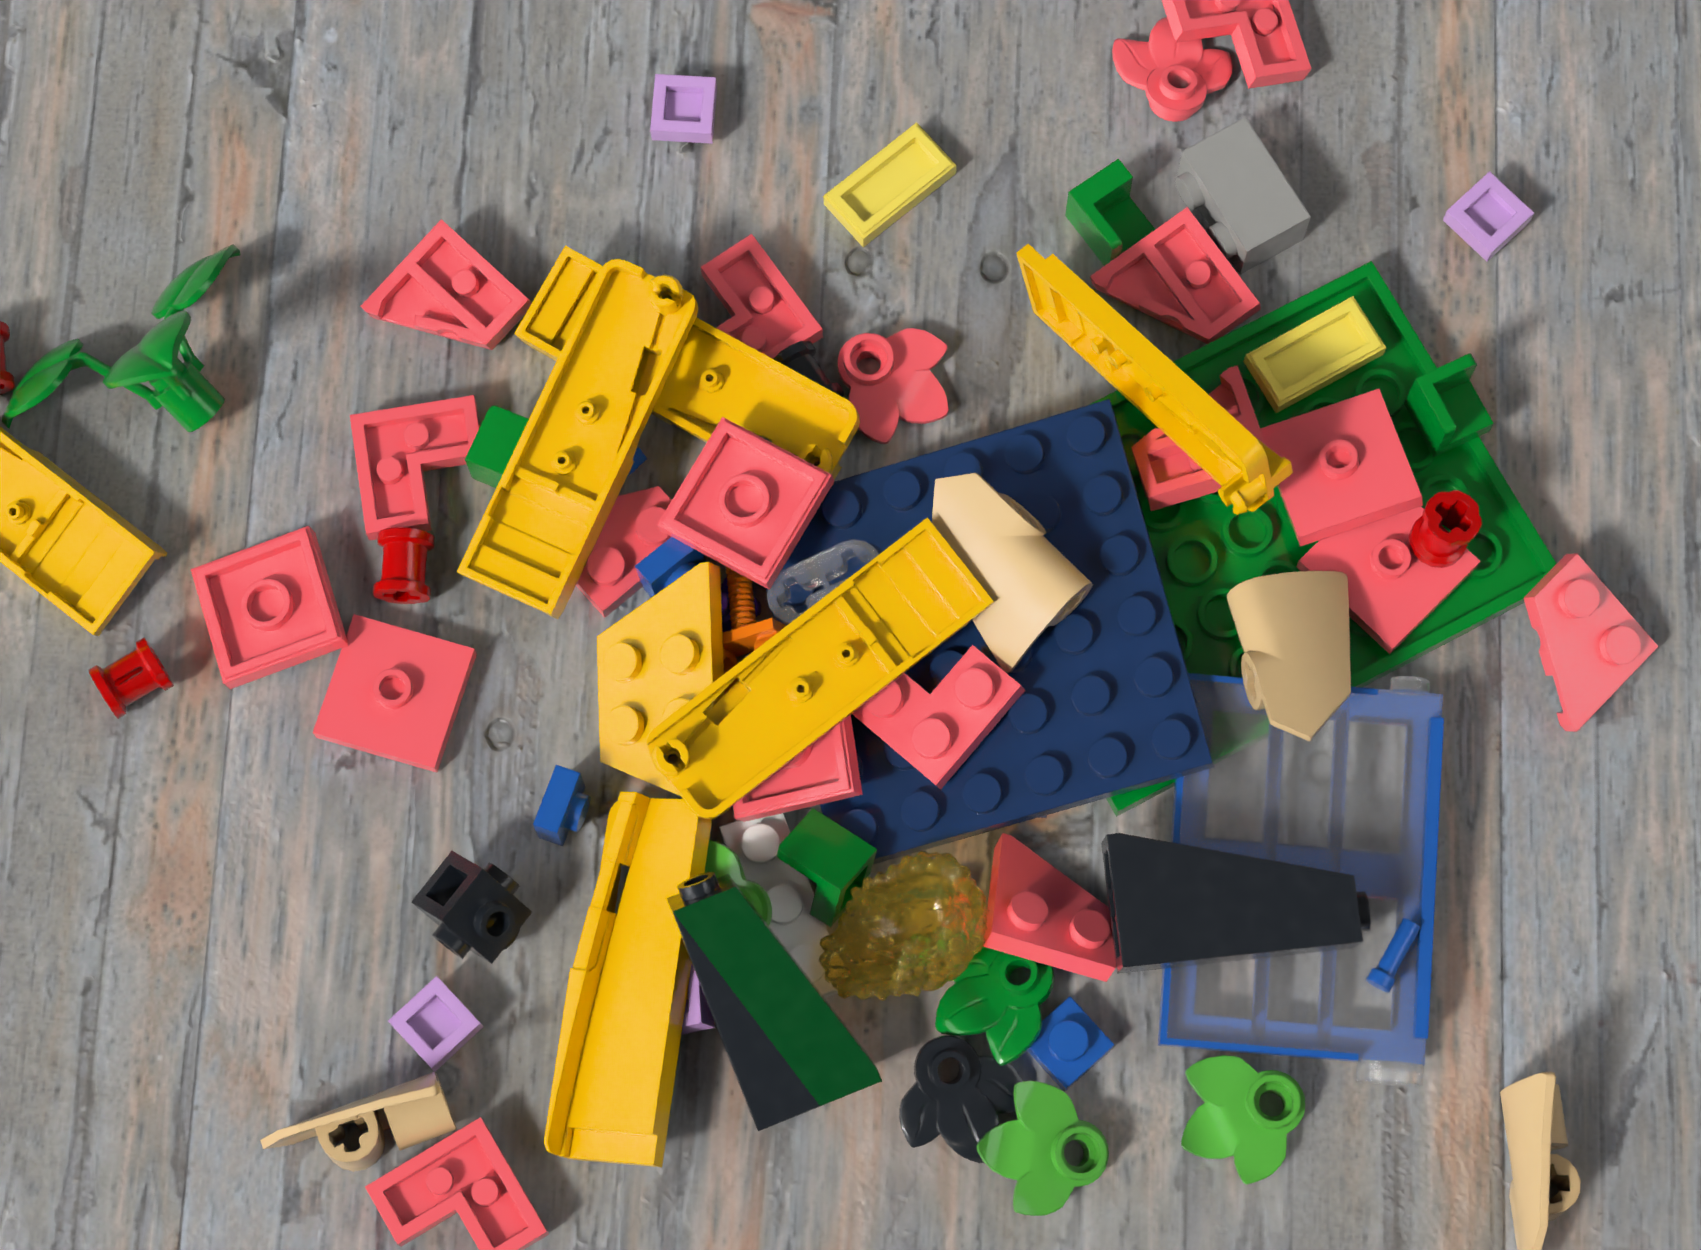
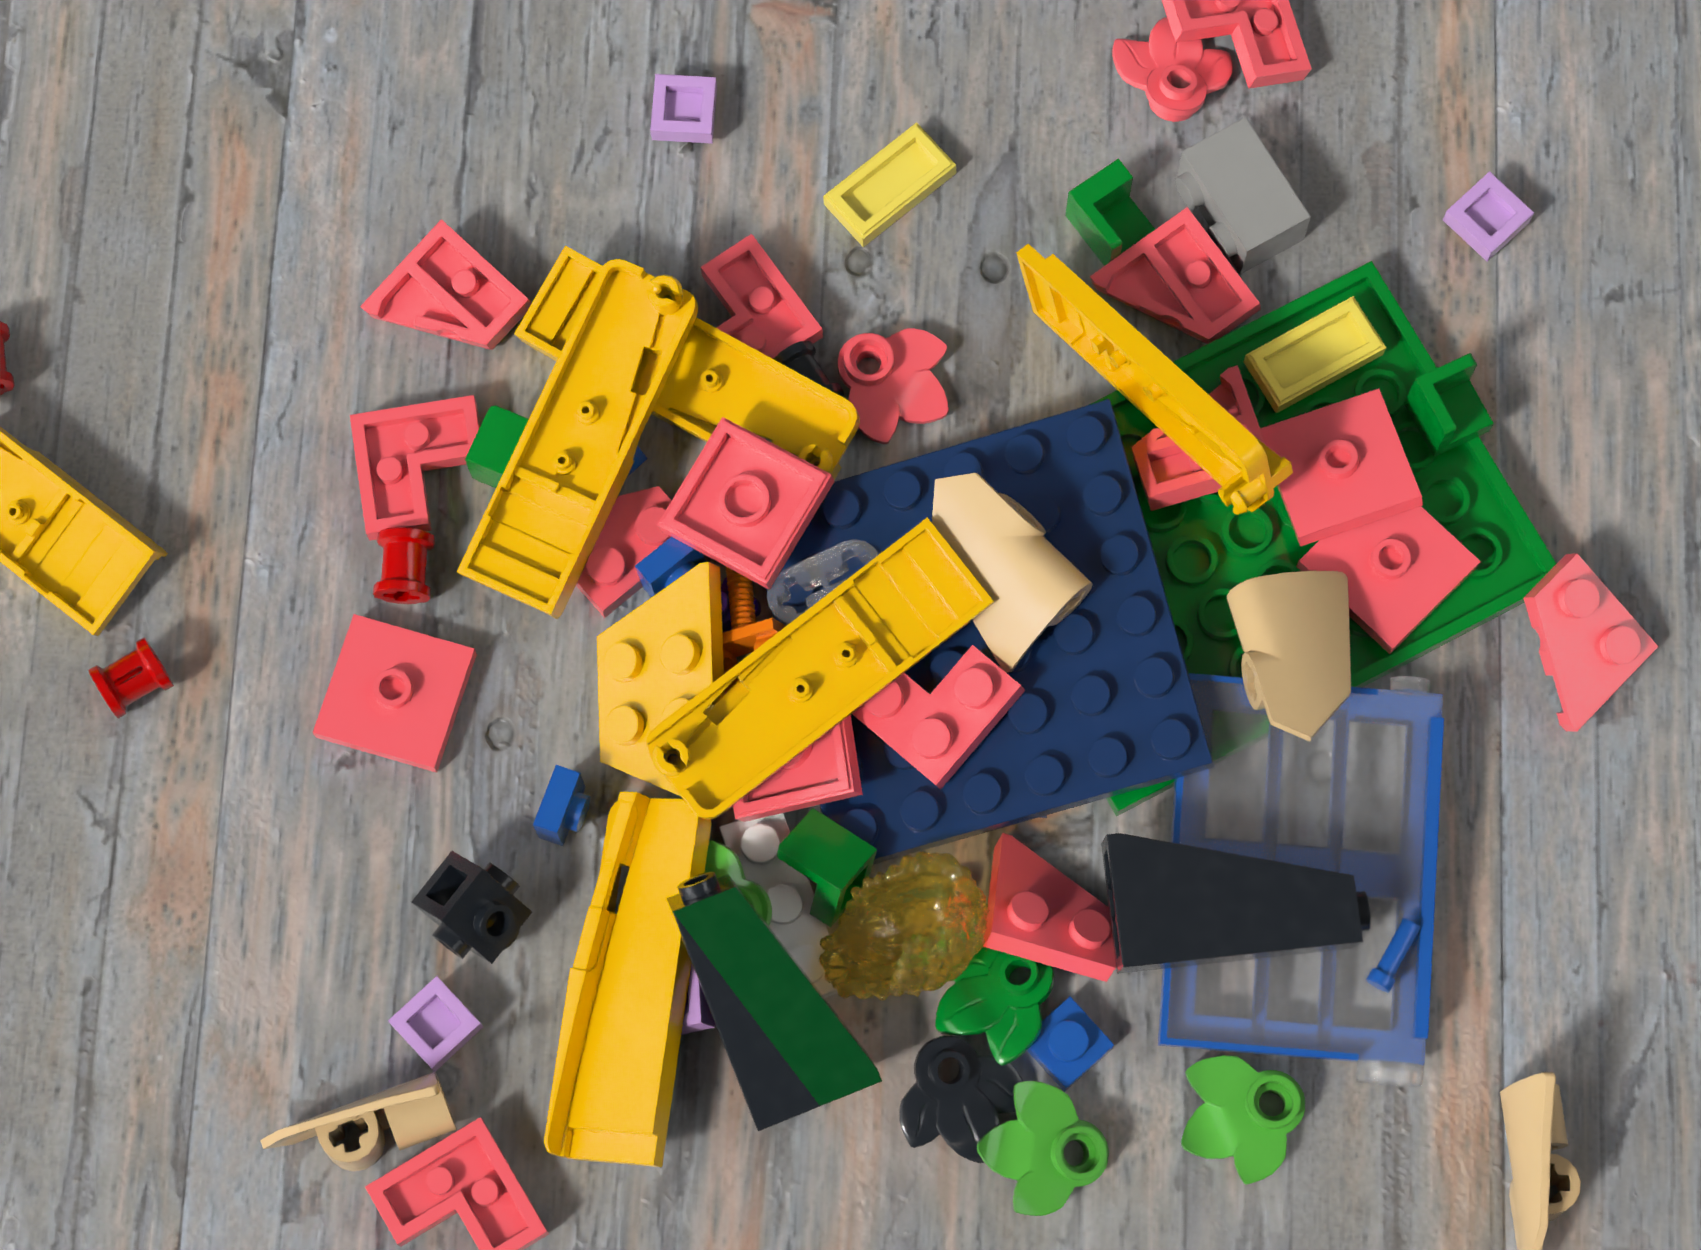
green plant [2,244,241,432] -> none
coral plate [191,526,349,689] -> none
red bush [1409,490,1482,568] -> none

